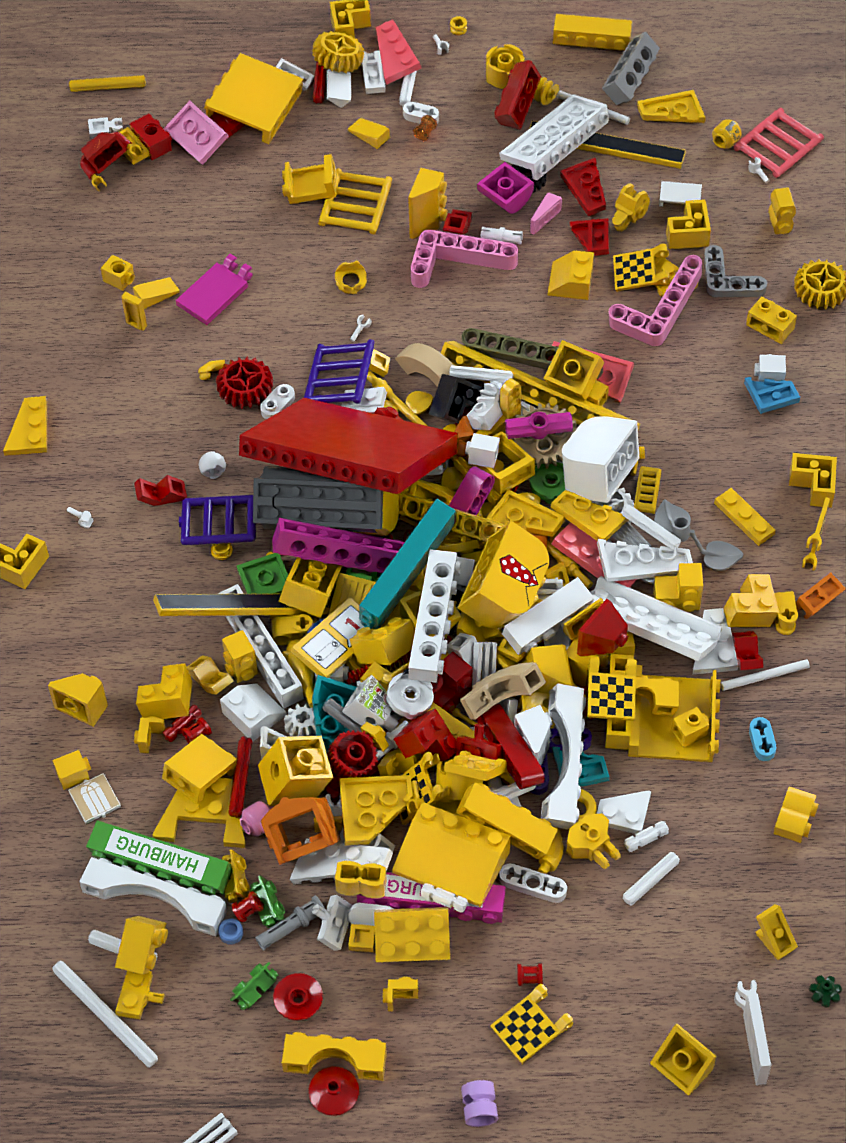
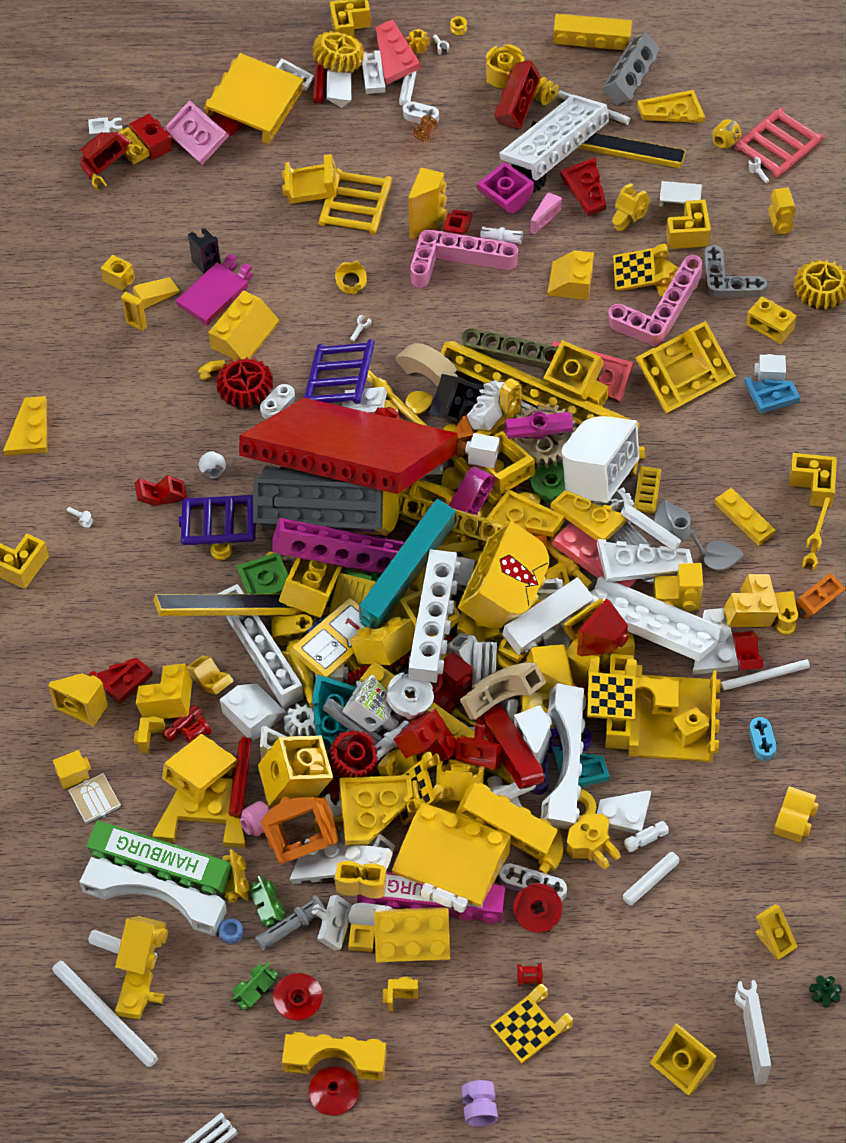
yellow axle [69,75,146,92] -> none
yellow brick [222,630,258,683] -> none
red bush [231,891,264,922] -> none
yellow slope [347,118,390,149] -> none
yellow plate [360,722,389,752] -> none
yellow plate [369,349,390,377] -> none
yellow hinge [382,660,410,684] -> none
yellow plate [444,751,507,781] -> none
white axle [449,365,513,383] -> none
red wing [570,218,609,256] -> none
none -> red wing [89,657,153,704]
none -> black hinge [188,228,221,274]
none -> yellow slope [208,290,280,361]
none -> yellow gear [406,29,430,53]
none -> red plate [513,883,563,933]
none -> yellow slope [635,321,736,414]

